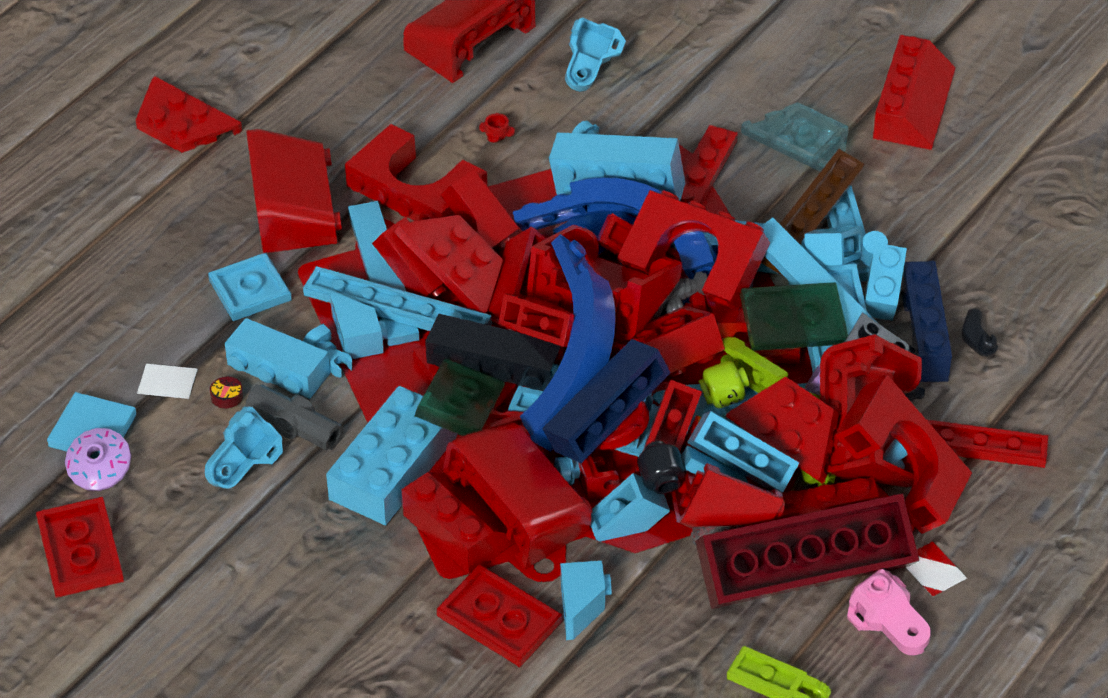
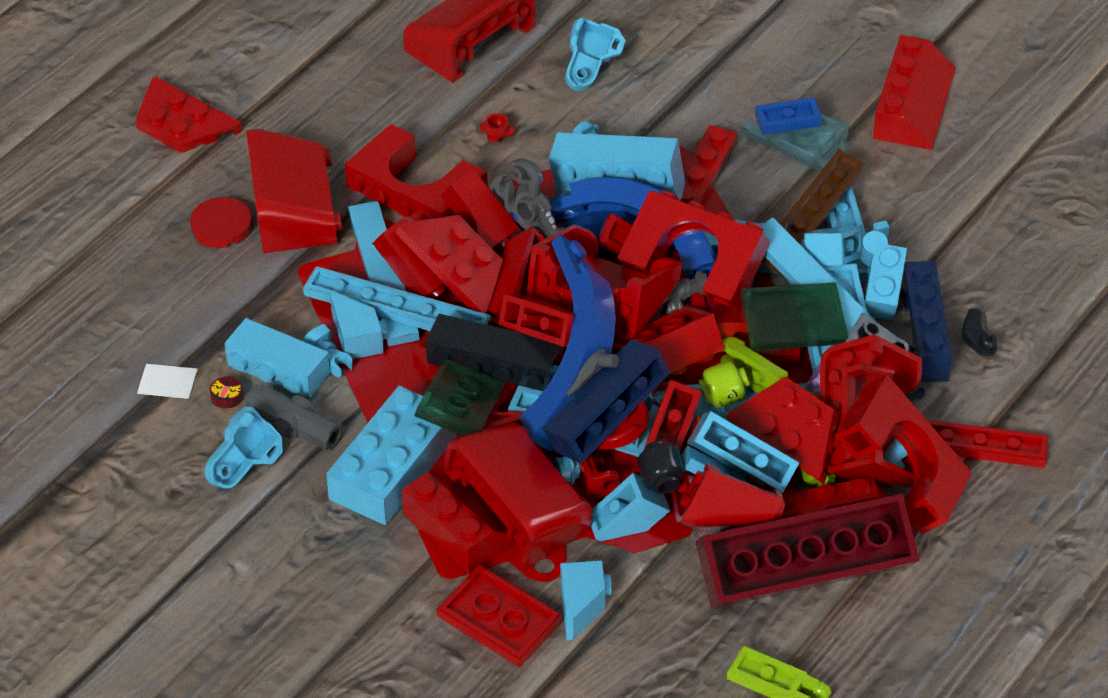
red plate [36,496,124,598] -> none
medium azure tile [47,392,136,459] -> none
lavender dish [65,428,131,491] -> none
medium azure tile [208,253,292,321] -> none
bright pink piece [847,569,930,656] -> none
white sticker [906,541,967,597] -> none
none -> red tile [190,197,253,248]
none -> dark grey animal [490,159,564,238]
none -> dark grey bar [566,348,619,397]
none -> blue plate [755,97,822,135]
none -> medium azure piece [873,220,890,240]

